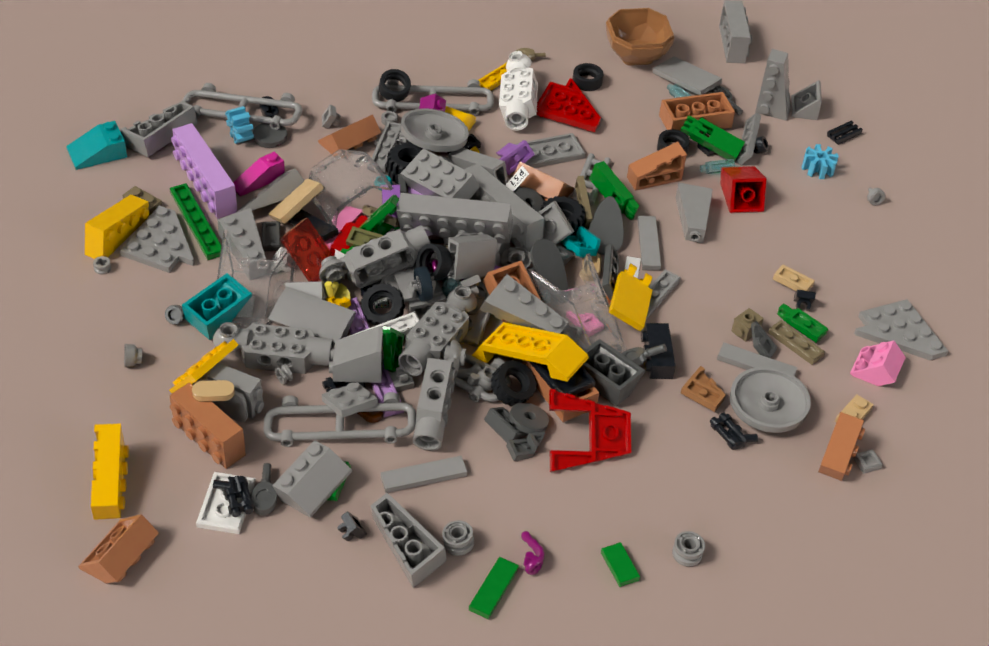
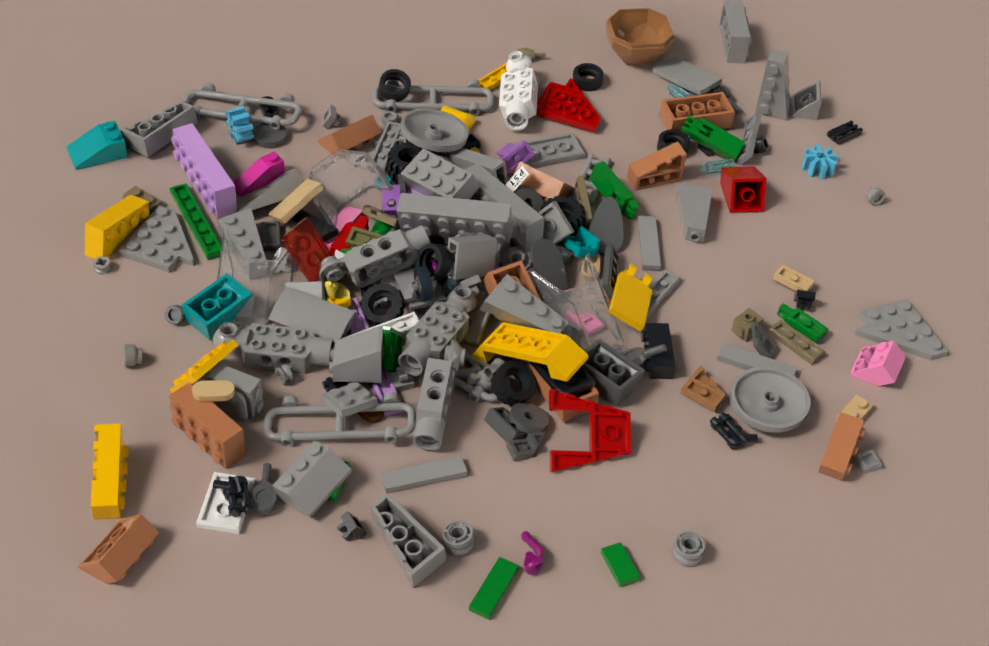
green hinge [359,194,399,232] -> none
magenta brick [419,93,446,112] -> none
white sticker [625,256,641,278] -> none

